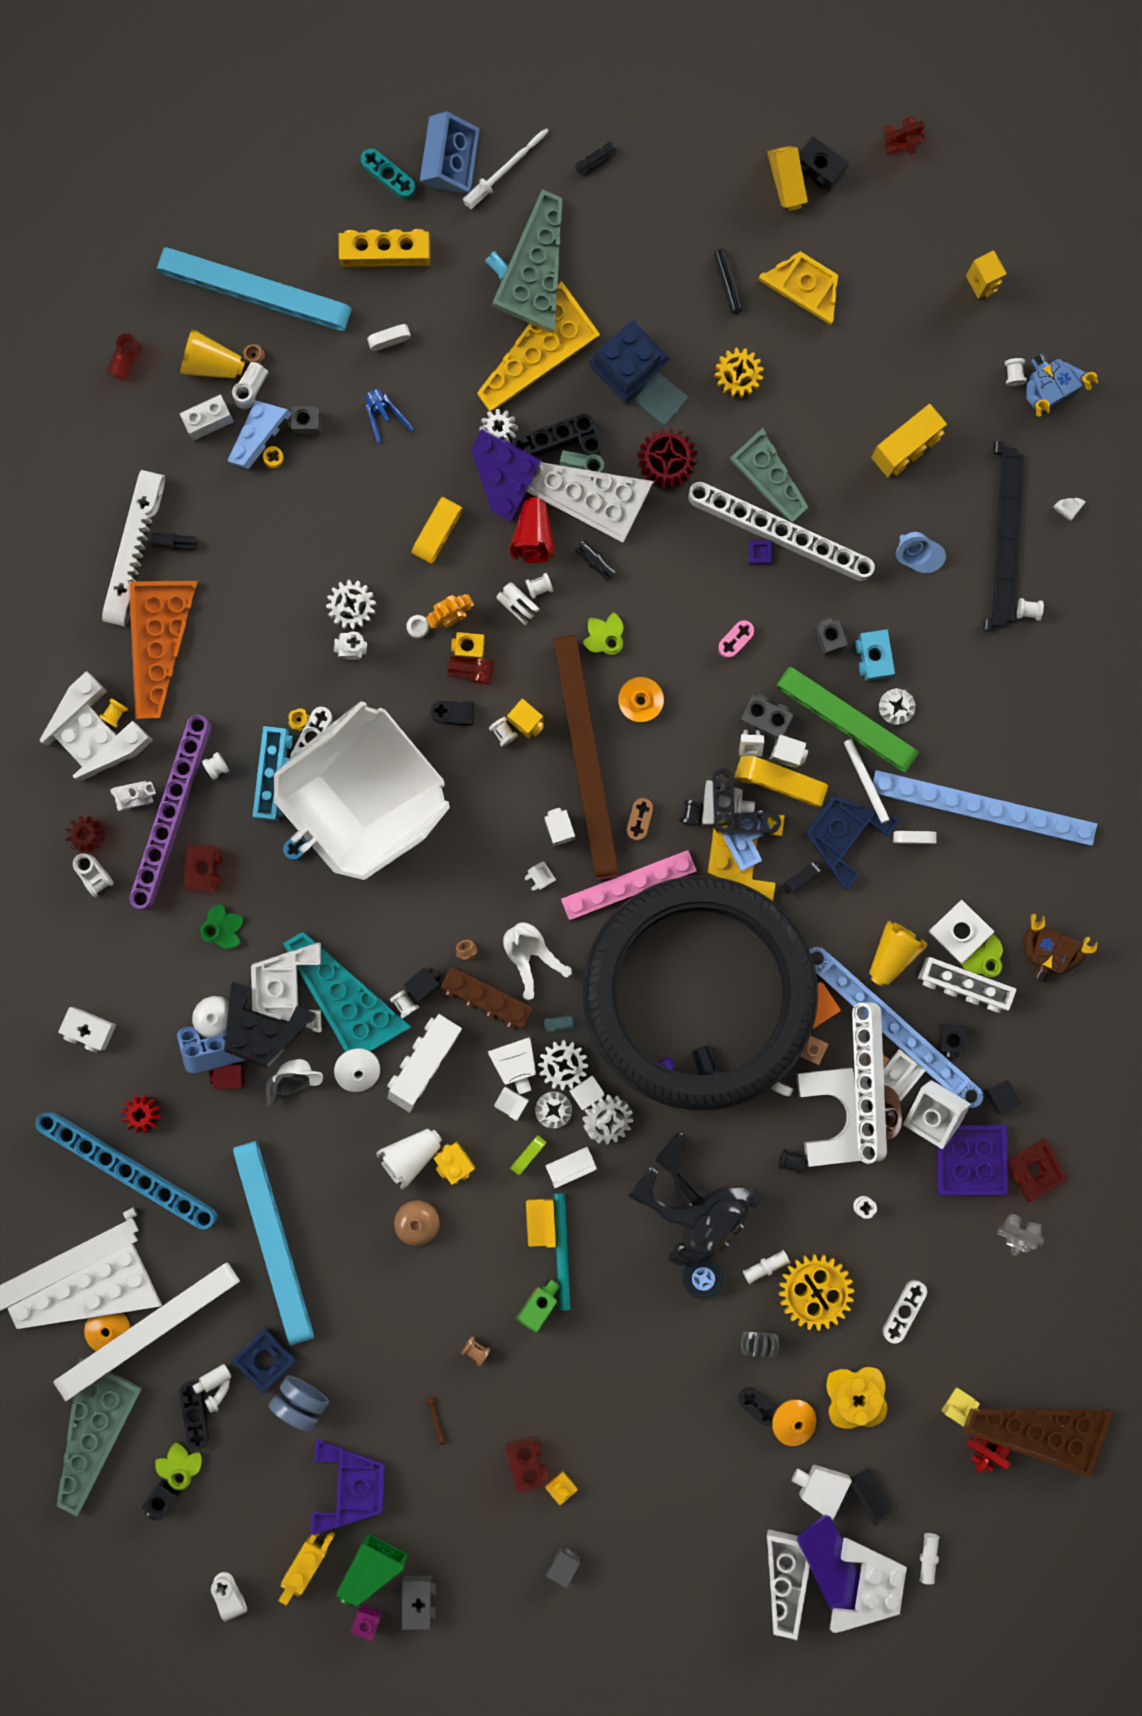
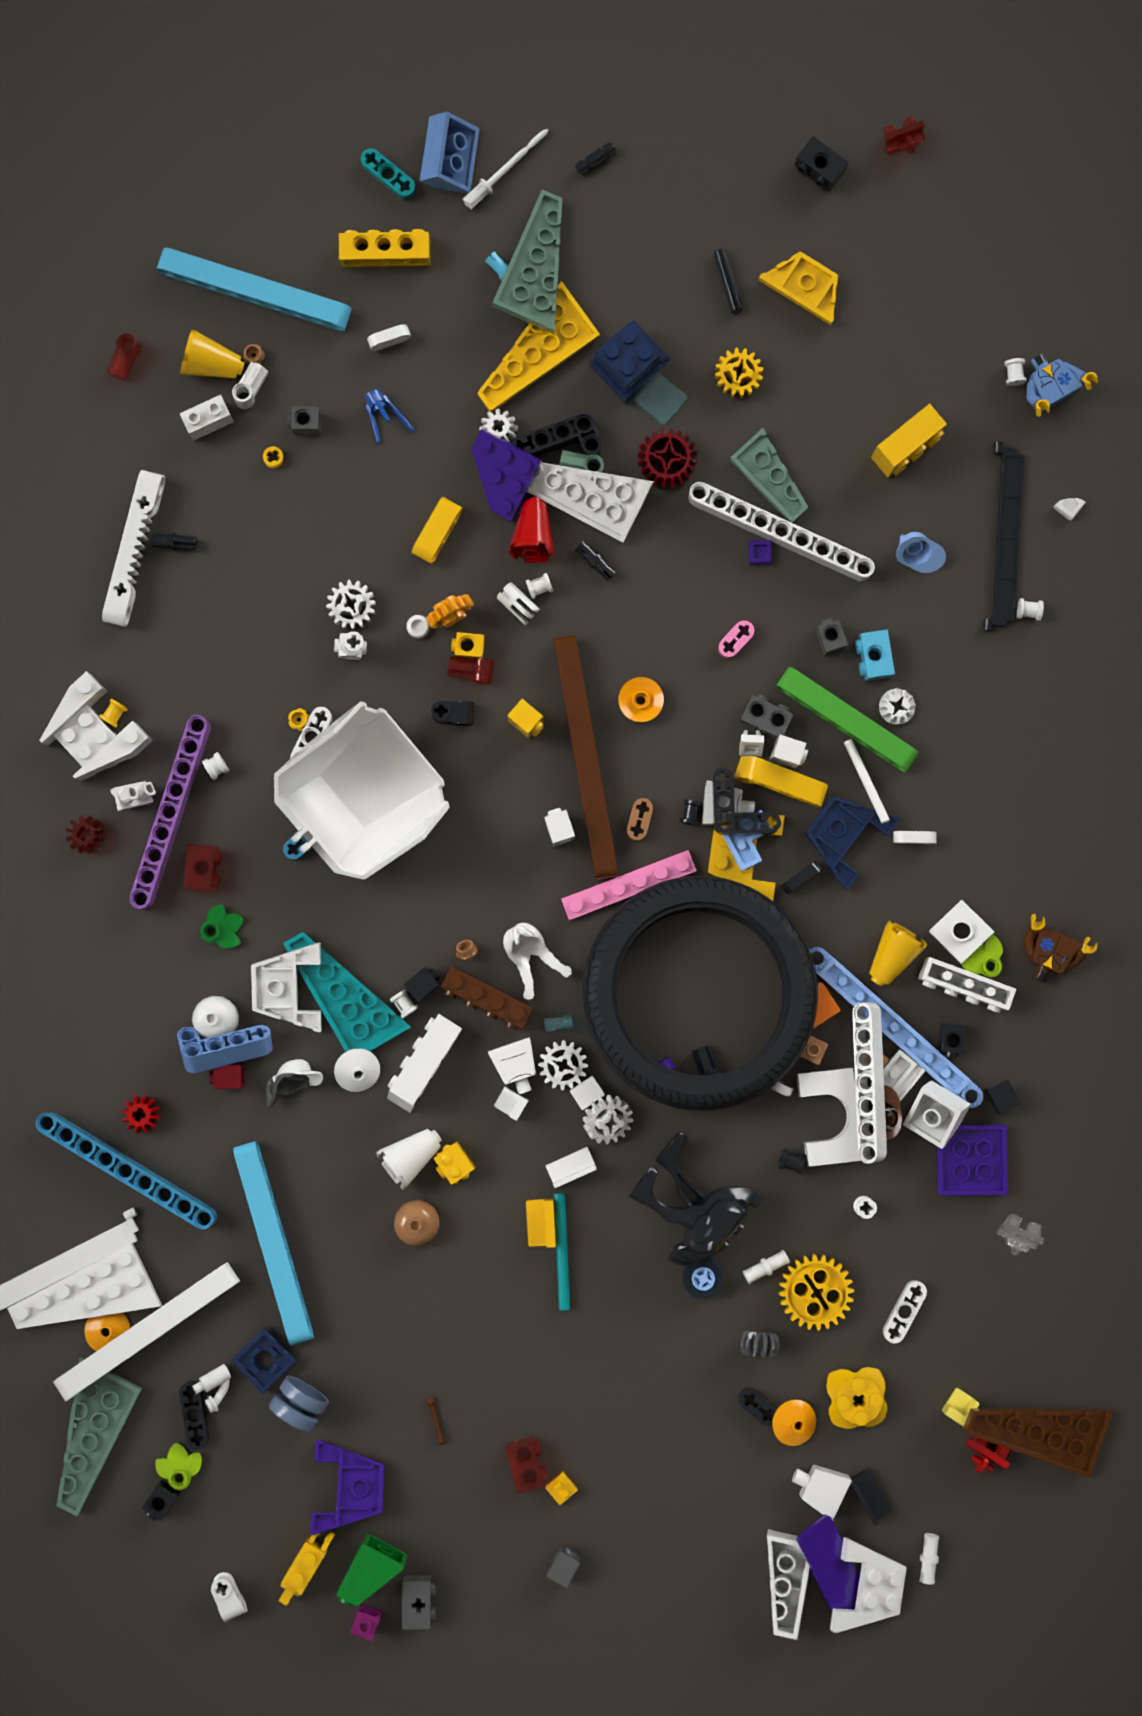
white brick [58,1007,116,1053] -> none
white piece [73,854,114,897] -> none
orange wing [128,581,198,719] -> none
black wing [224,982,315,1068] -> none
light blue wing [227,401,292,469] -> none
medium azure brick [252,726,292,822] -> none
medium nougat bush [460,1336,491,1367] -> none
white bush [489,717,518,747] -> none
lime beam [510,1135,546,1176] -> none
bright green torso [515,1279,560,1332] -> none
white tile [525,861,556,890] -> none
white gear [535,1092,572,1128] -> none
lime plate [583,613,624,655] -> none
yellow slope [767,146,808,211] -> none
light blue plate [872,770,1097,846] -> none
yellow brick [966,250,1007,299] -> none
clear red piece [1006,1139,1067,1202] -> none

